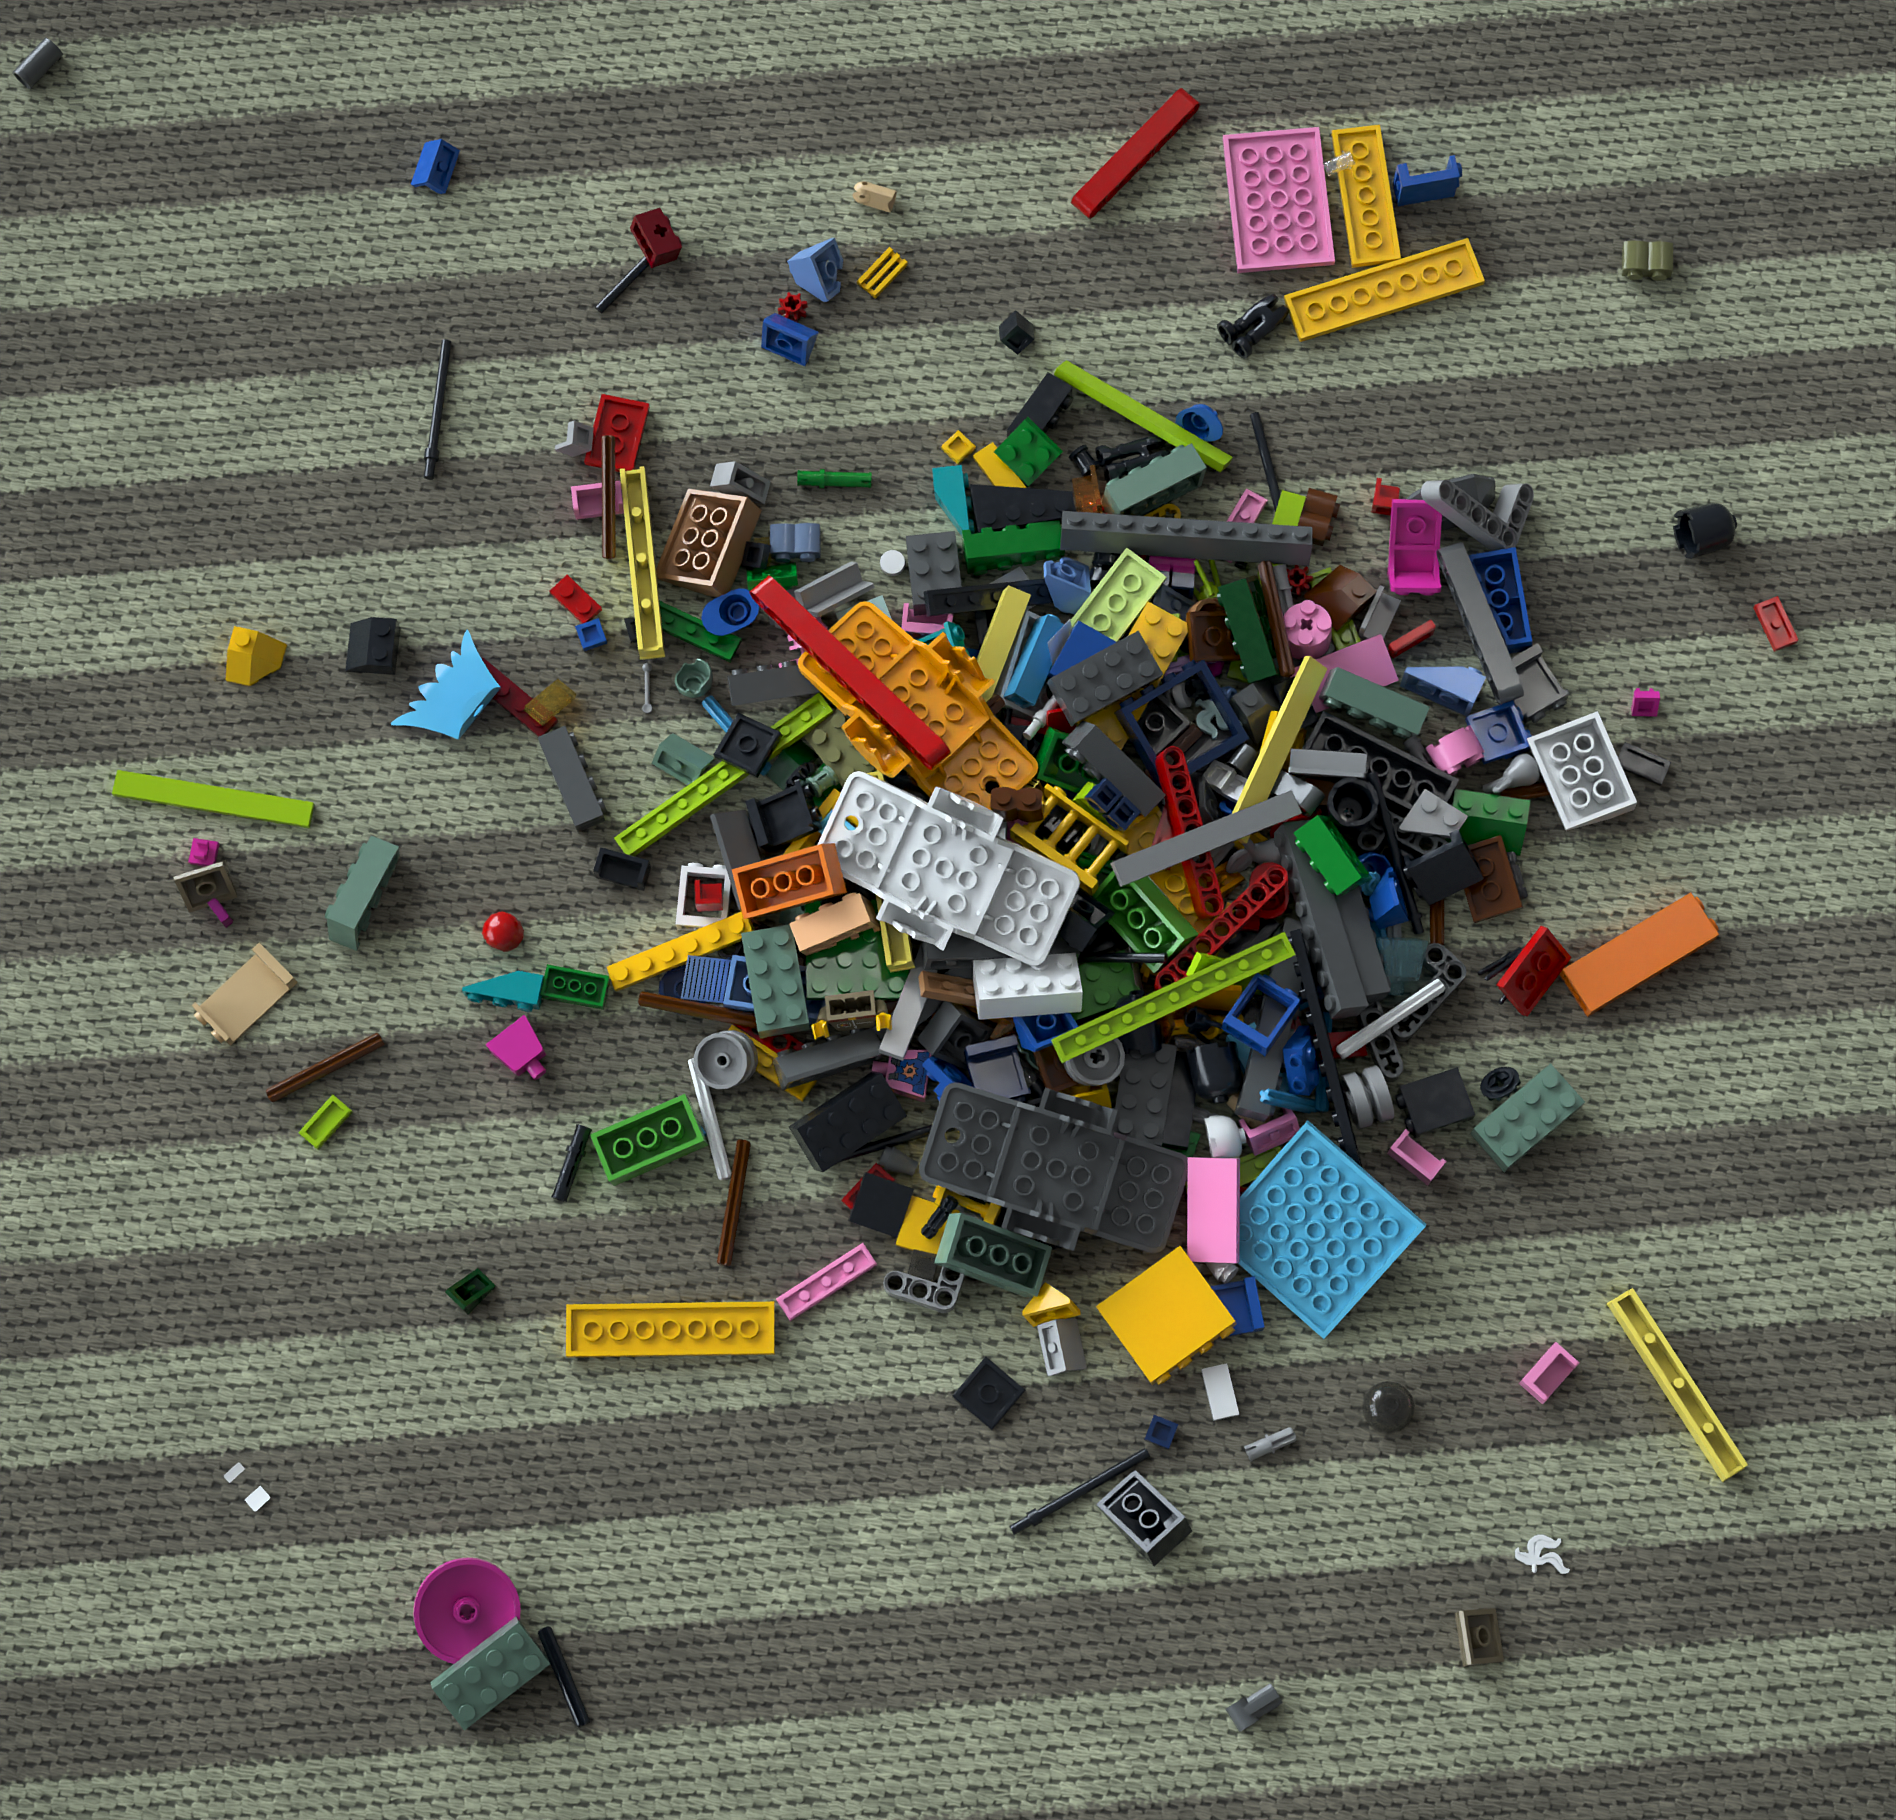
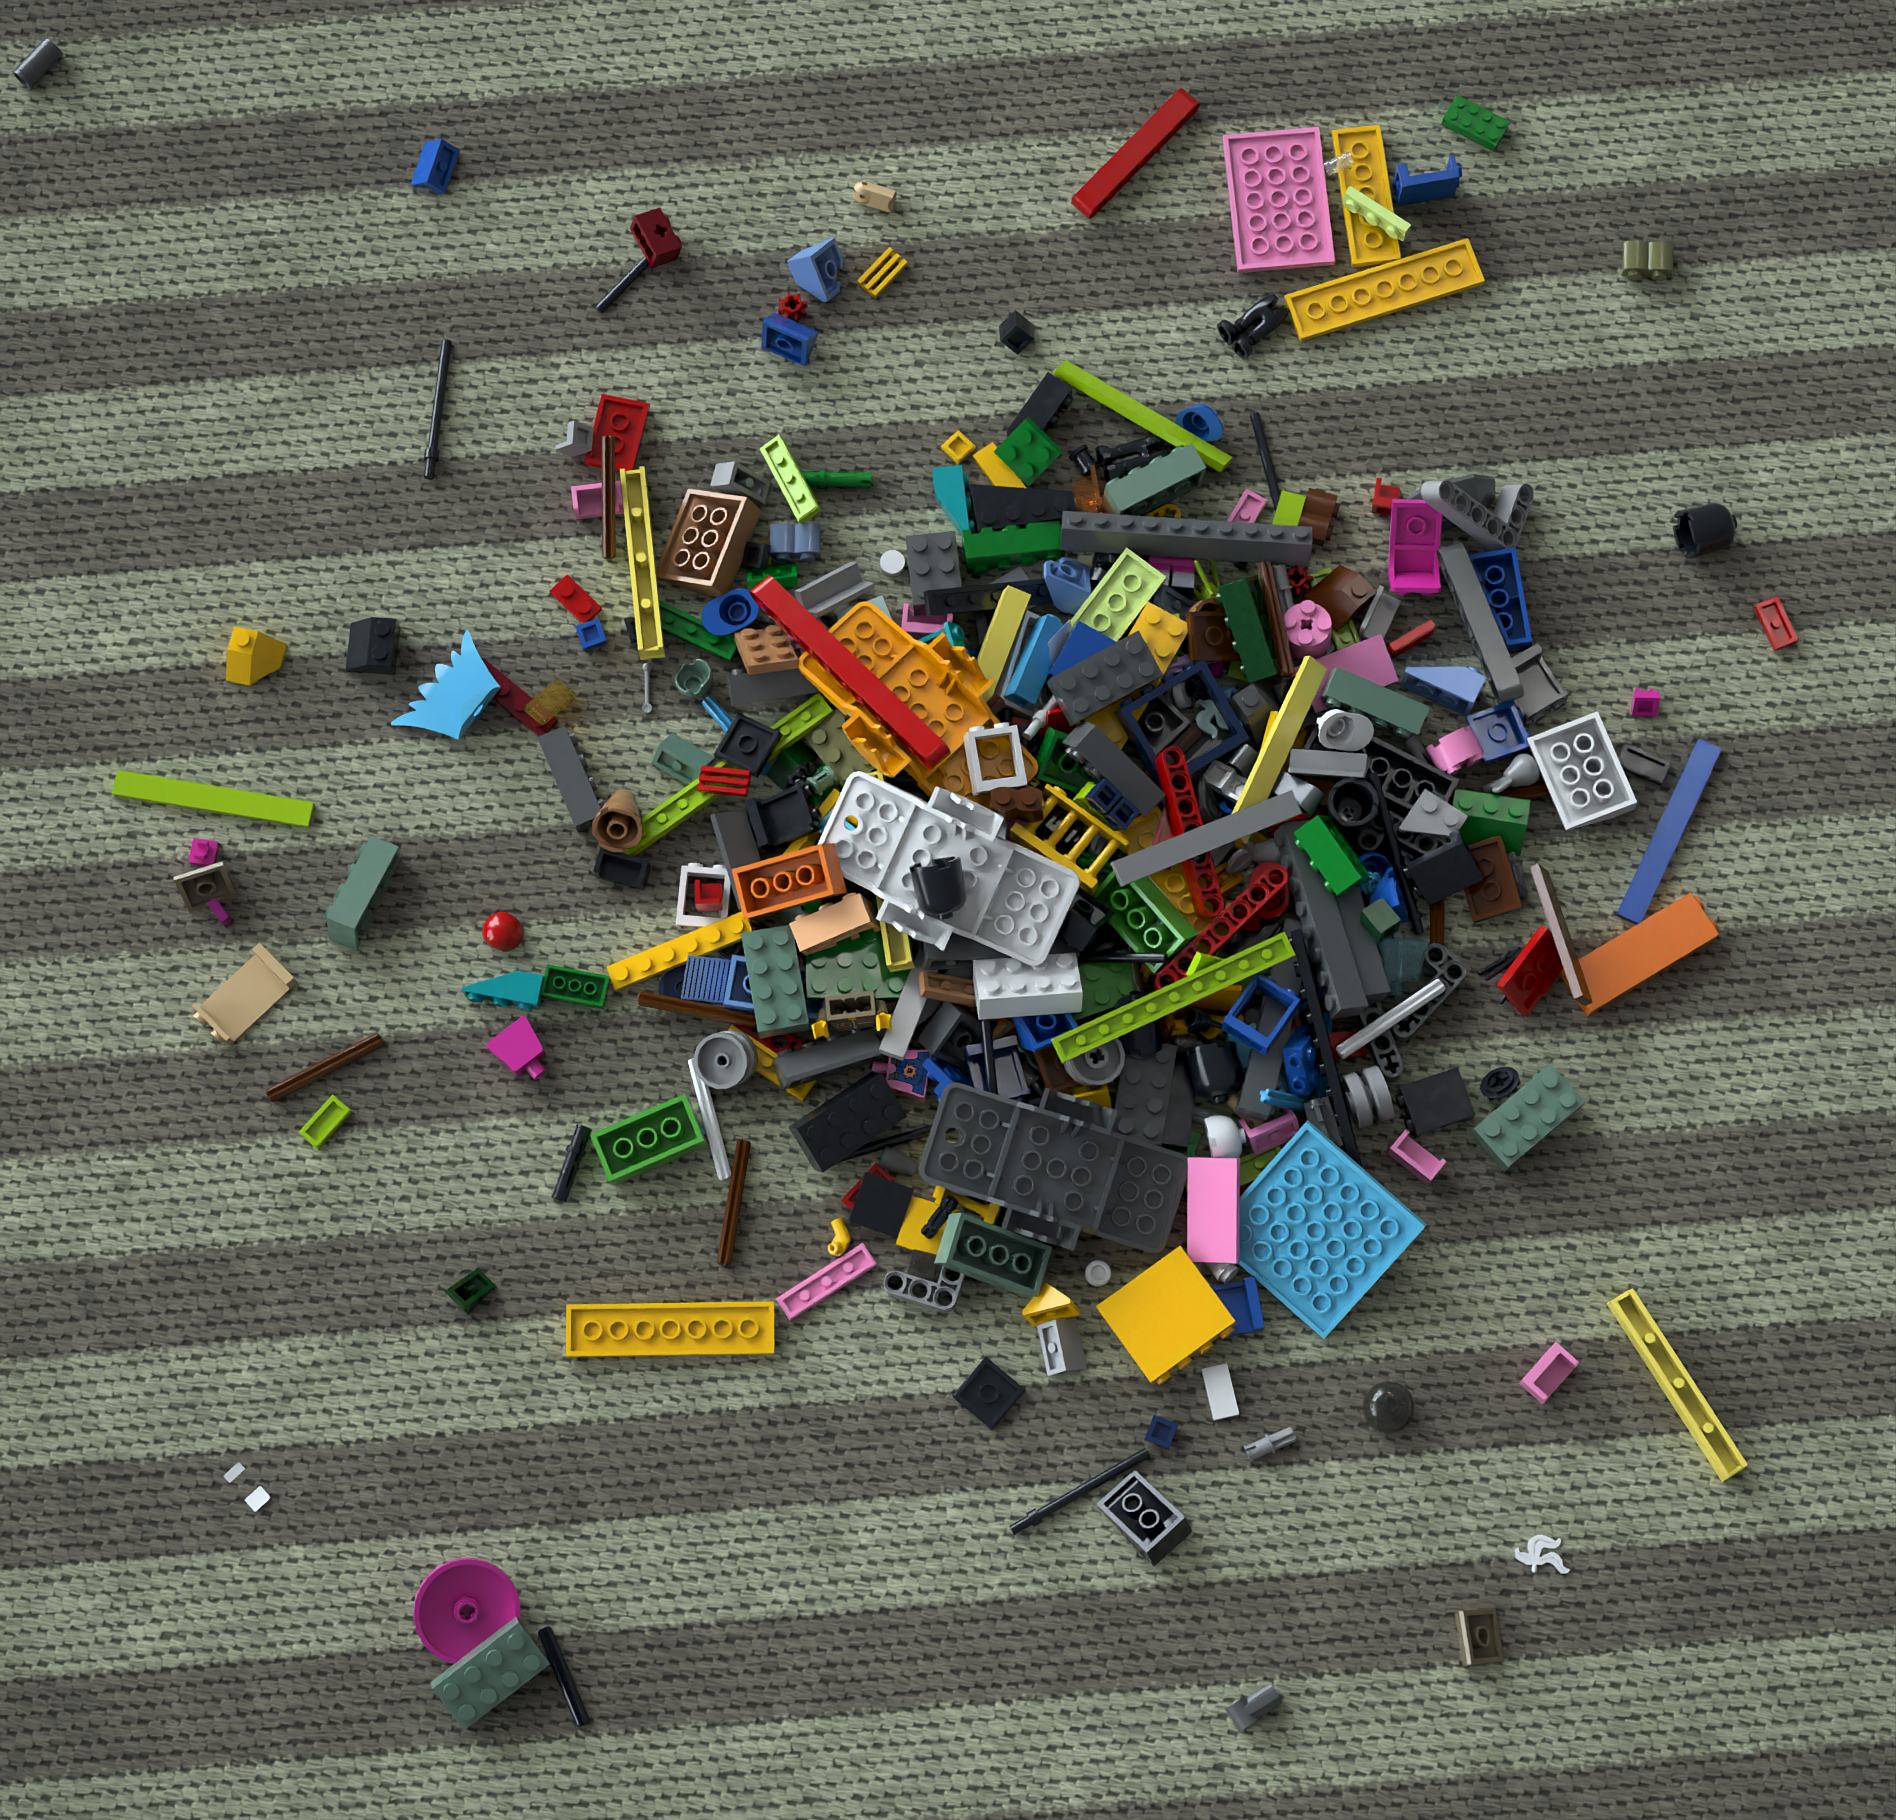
none -> medium nougat cone [592,790,643,853]
none -> red tile [697,766,751,797]
none -> medium nougat plate [734,625,798,675]
none -> tile [760,435,822,524]
none -> yellow arm [828,1218,851,1256]
none -> black cylinder [909,856,966,920]
none -> white window [963,722,1027,796]
none -> black bar [980,1020,998,1095]
none -> white tile [1085,1260,1111,1287]
none -> dark grey hinge [1303,1096,1344,1147]
none -> white piece [1317,709,1374,751]
none -> yellowish green plate [1343,186,1411,241]
none -> dark green panel [1360,898,1401,944]
none -> green piece [1441,95,1510,152]
none -> tile [1530,863,1593,1006]
none -> blue tile [1616,739,1722,925]

